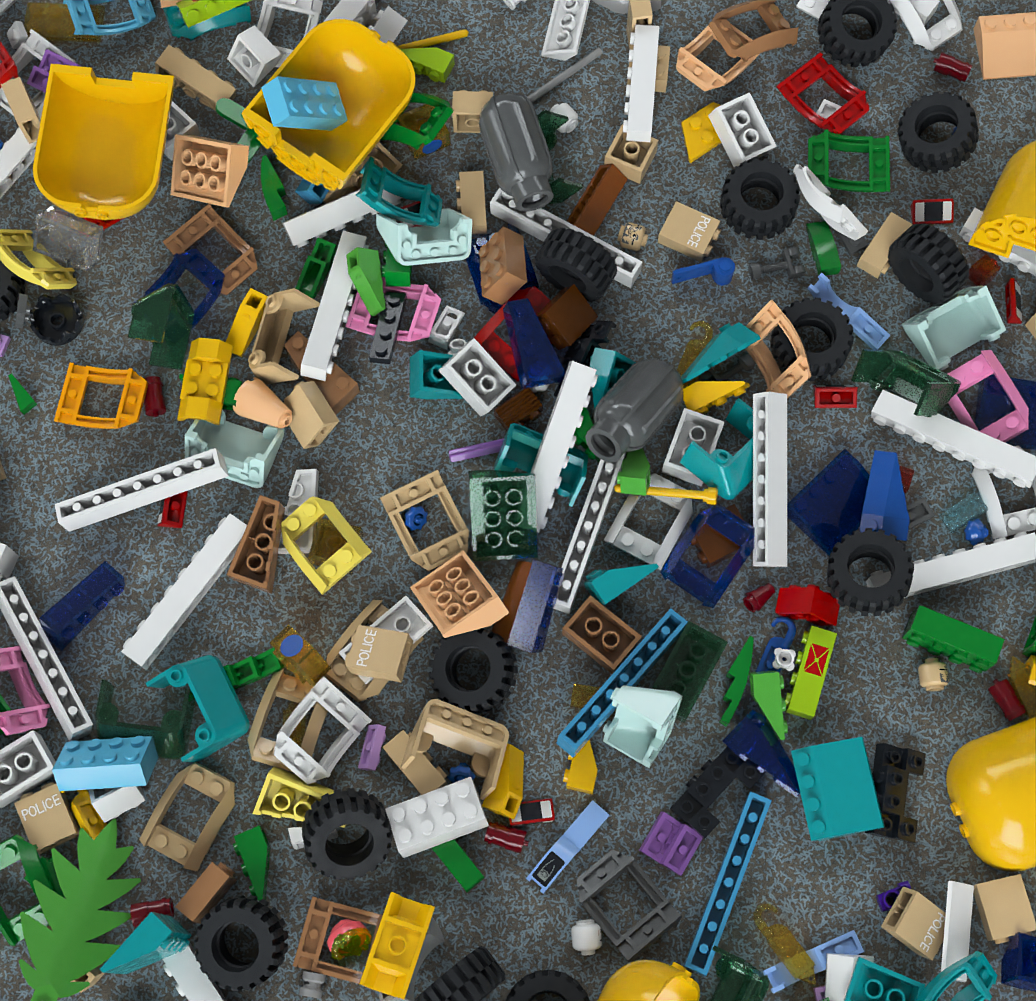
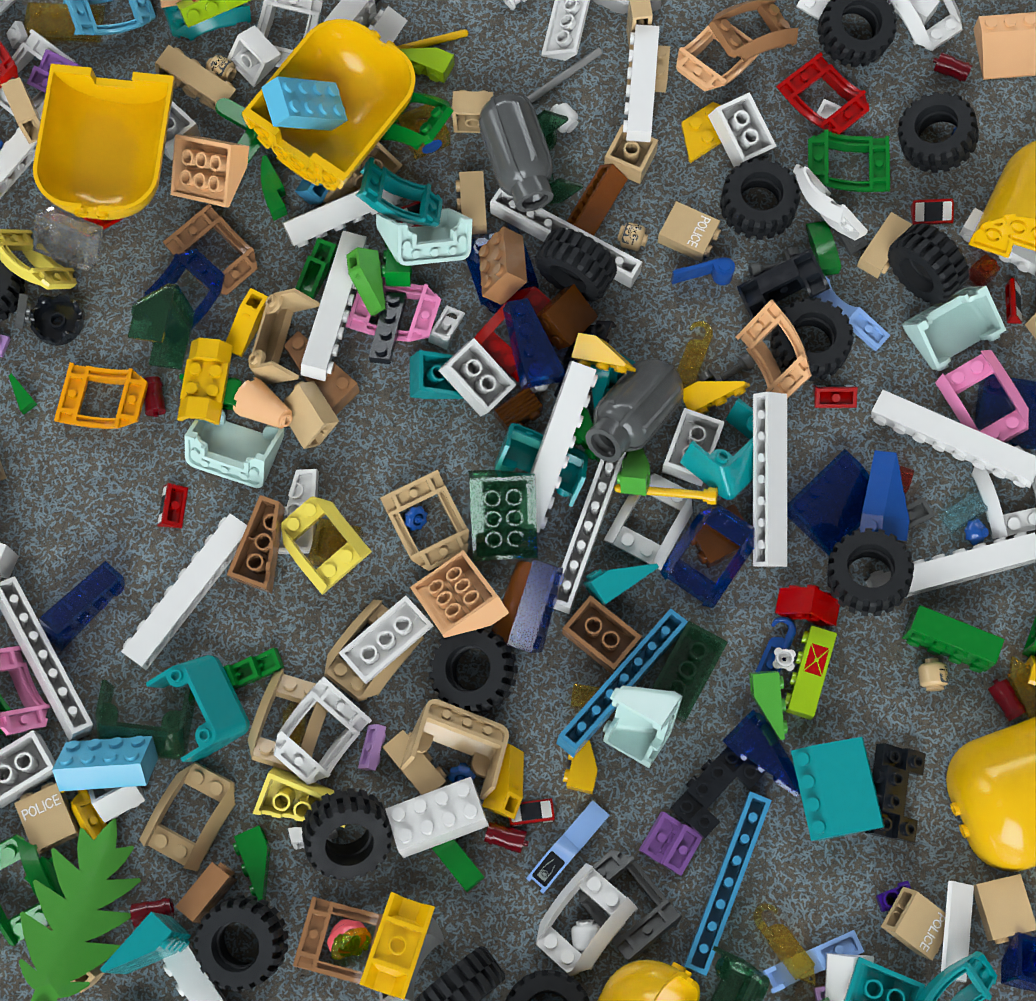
white brick [55,448,229,532] -> none
clear yellow brick [270,624,332,687] -> none
light grey wheel [298,971,326,999] -> none
tan brick [345,625,414,683] -> none
white plate [448,339,467,355] -> none
medium lavender axle [449,438,504,462] -> none
teal wedge [681,322,761,384] -> none
green slope [719,636,754,727] -> none
dark red cone [743,583,776,612] -> none
clear green windscreen [851,349,961,417] -> none
none -> tan head [206,55,236,82]
none -> white wedge [536,863,638,976]
none -> yellow slope [572,333,636,374]
none -> black bracket [737,248,830,320]

